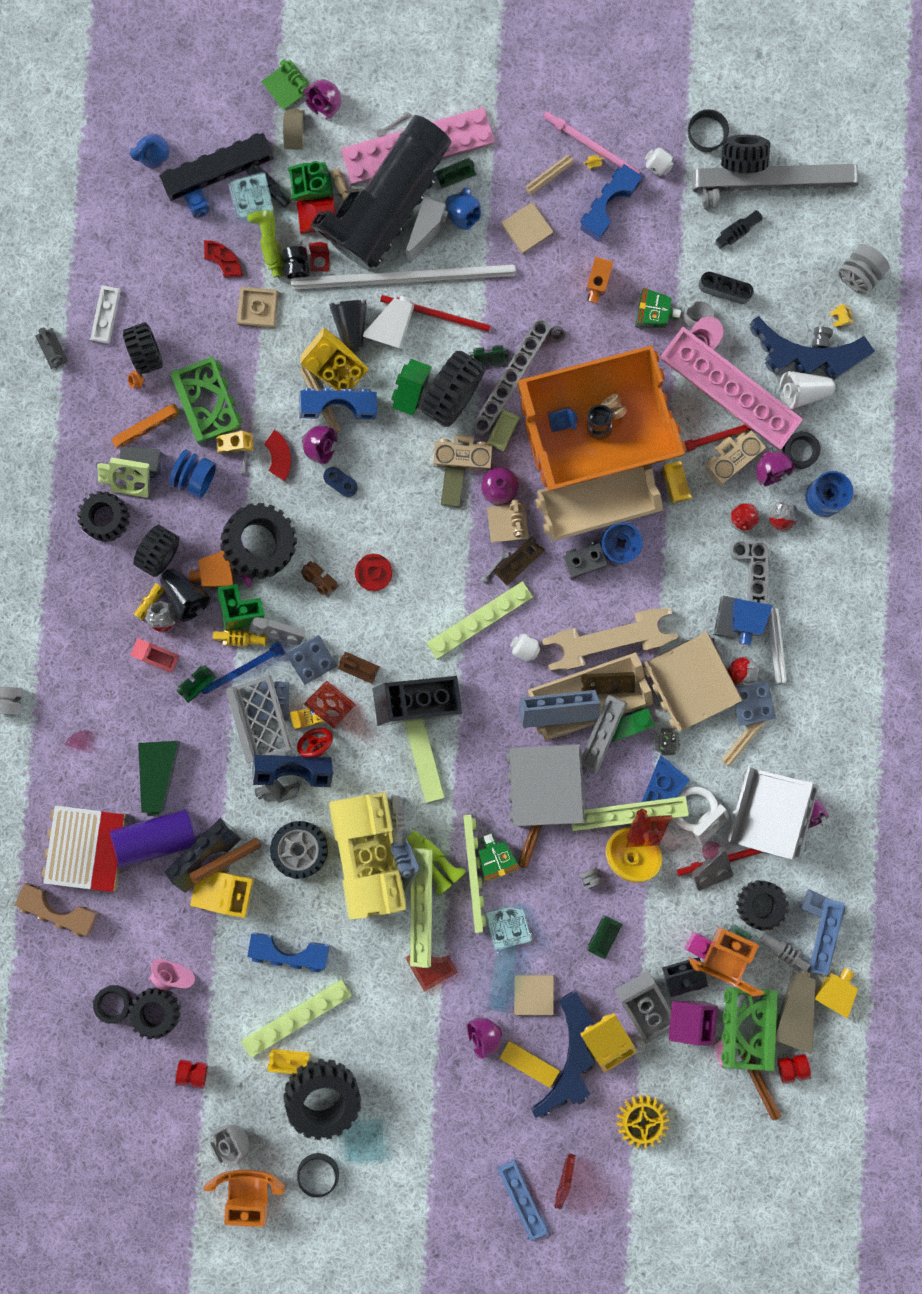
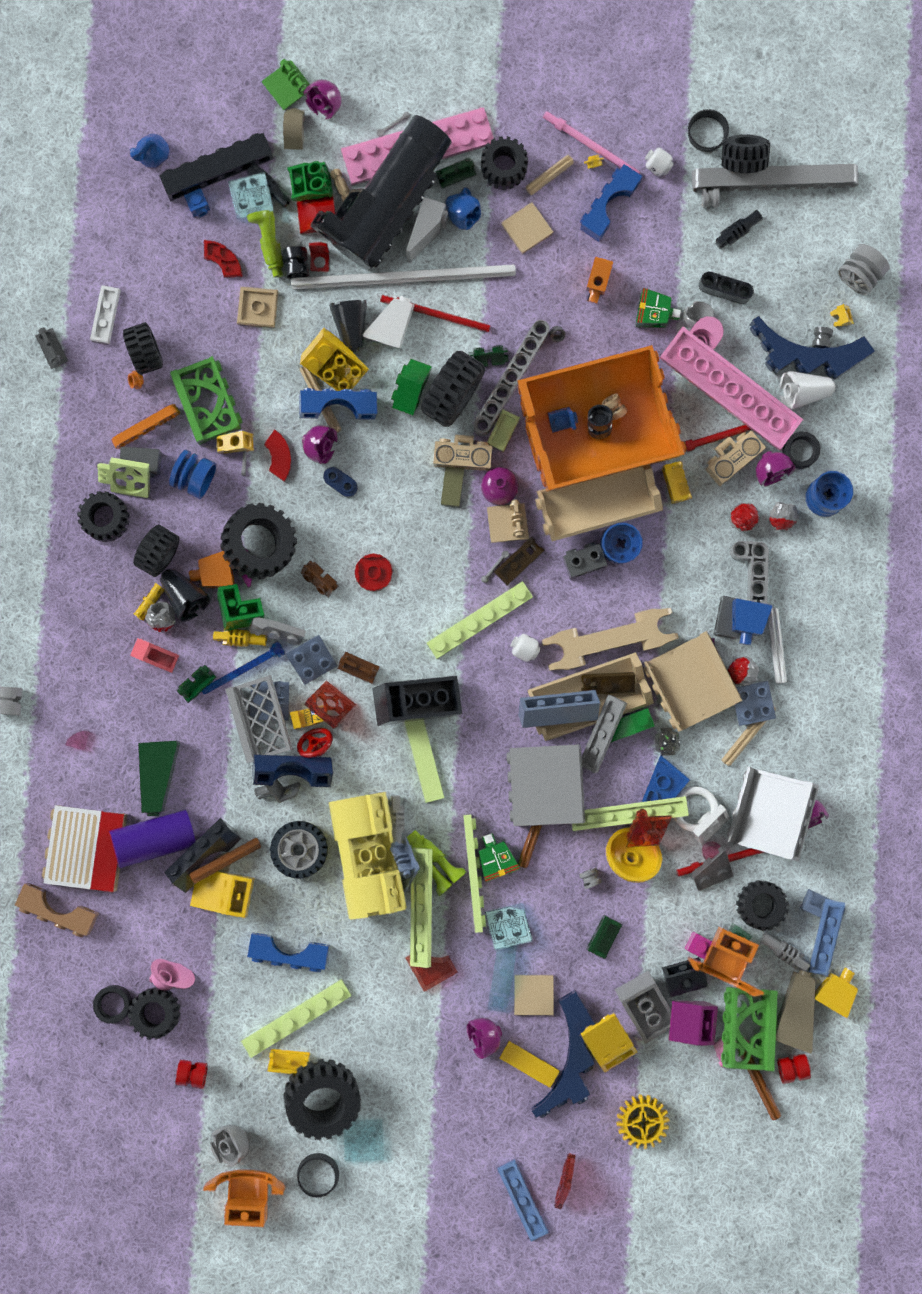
none -> black tyre [481,136,528,190]

